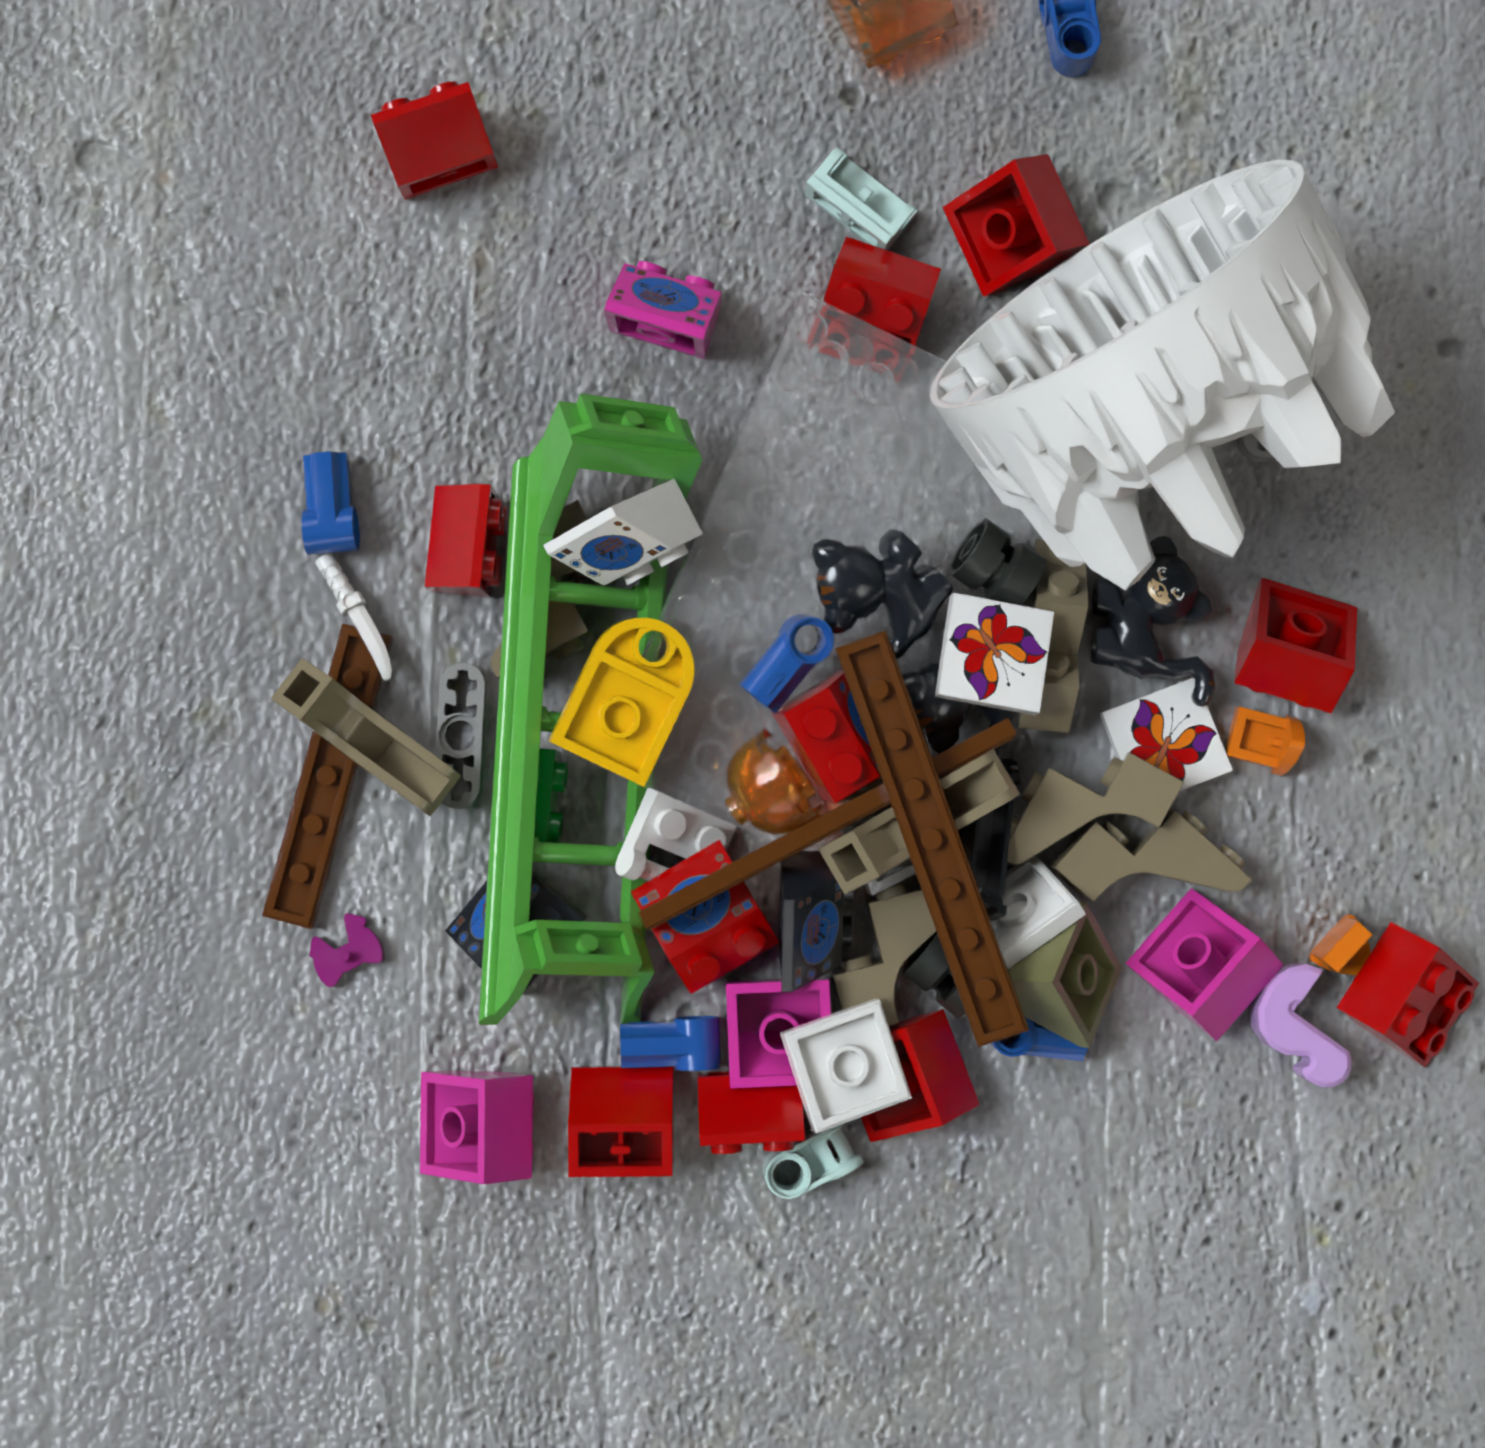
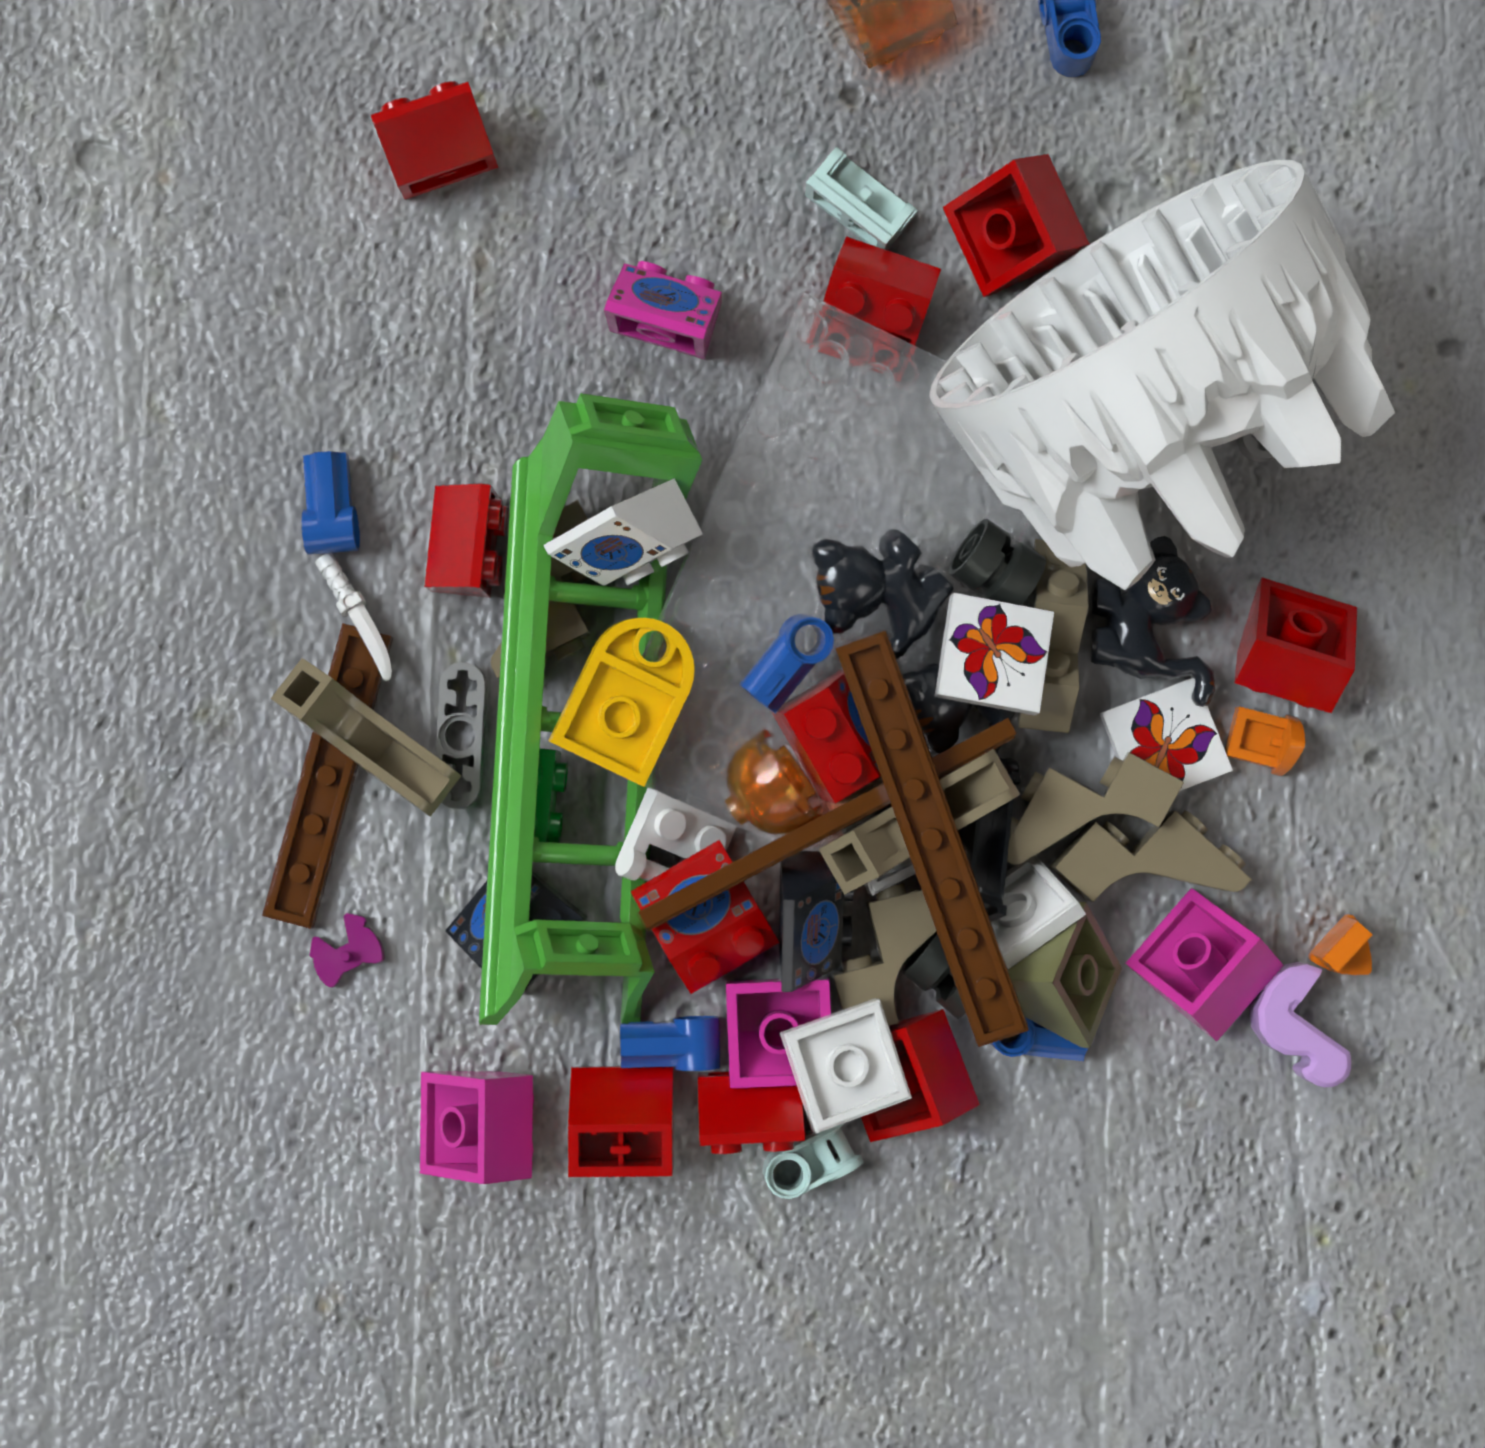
red slope [1336,922,1479,1068] -> none

